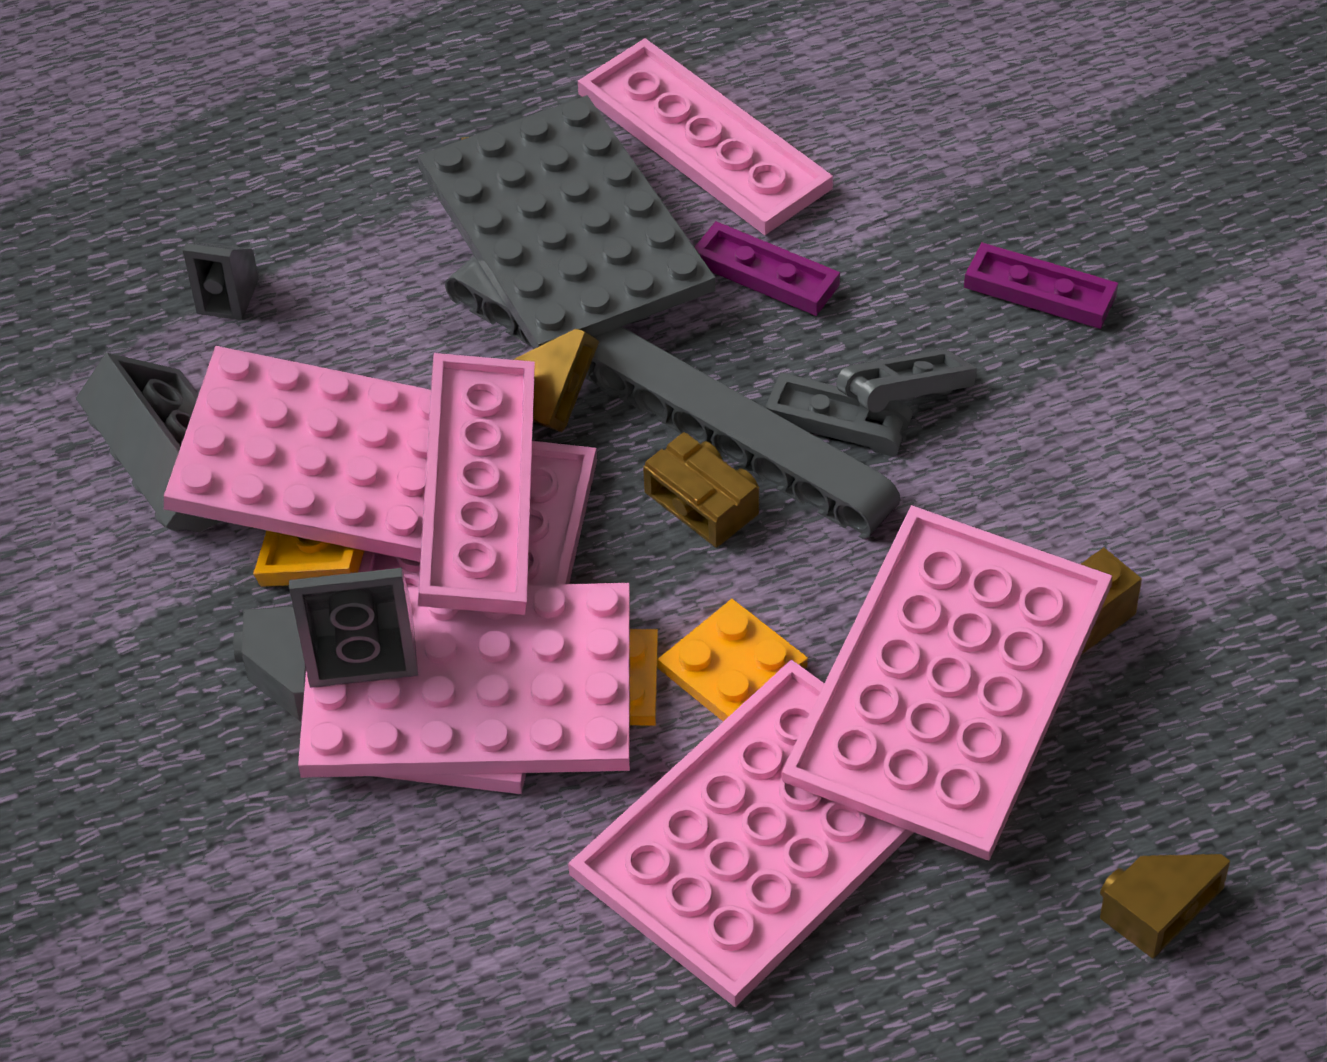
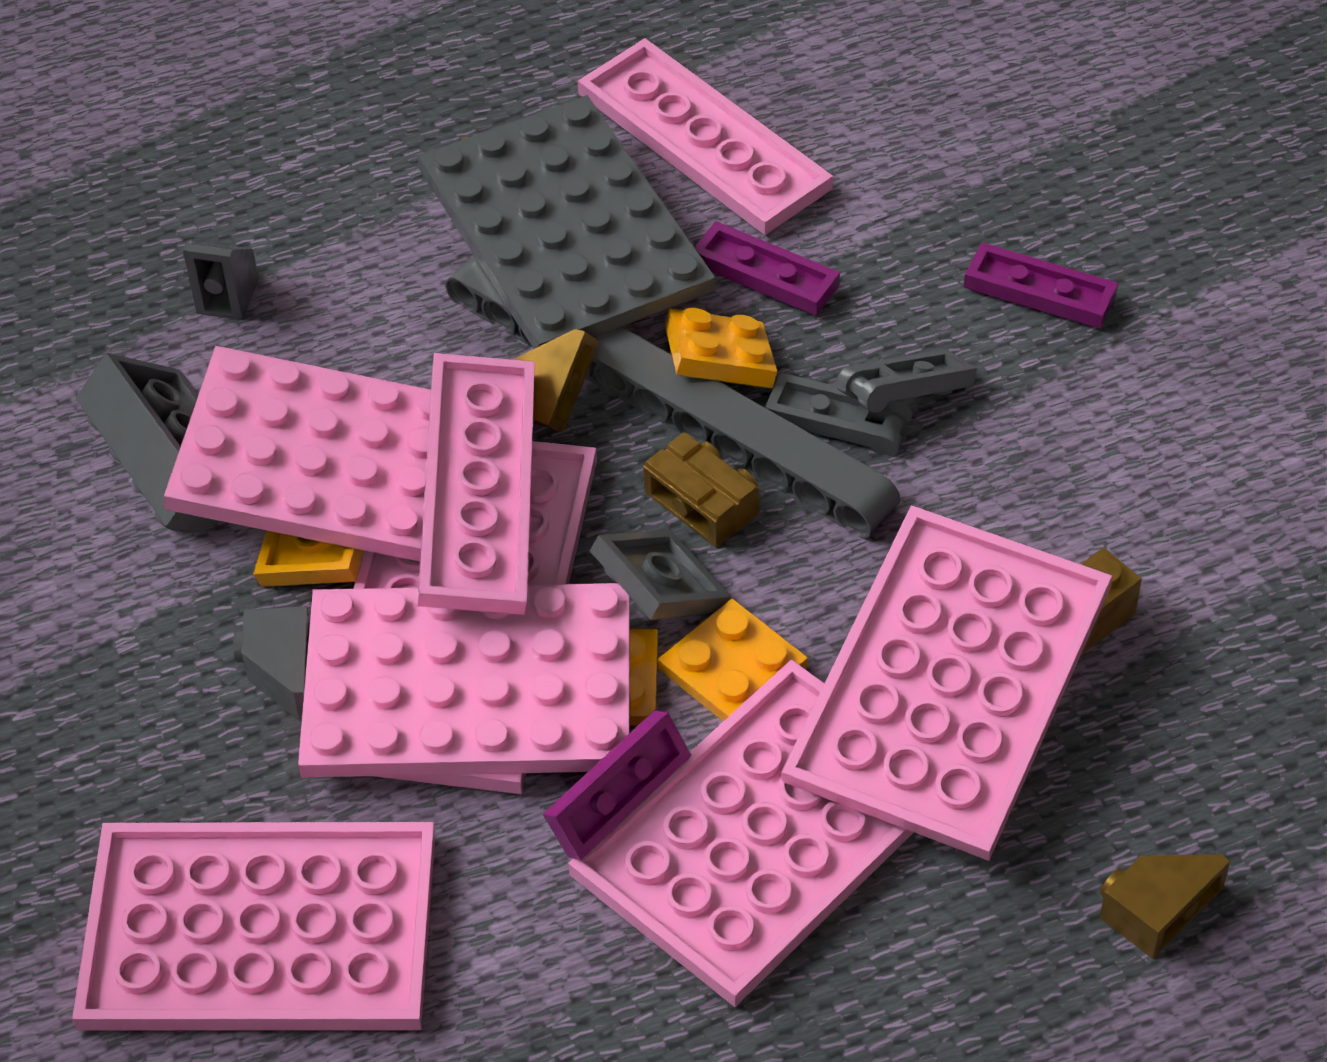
dark grey slope [289,568,418,688] -> none
none -> bright pink plate [72,822,436,1031]
none -> magenta plate [543,710,692,861]
none -> dark grey plate [590,530,731,620]
none -> light orange plate [665,308,777,388]

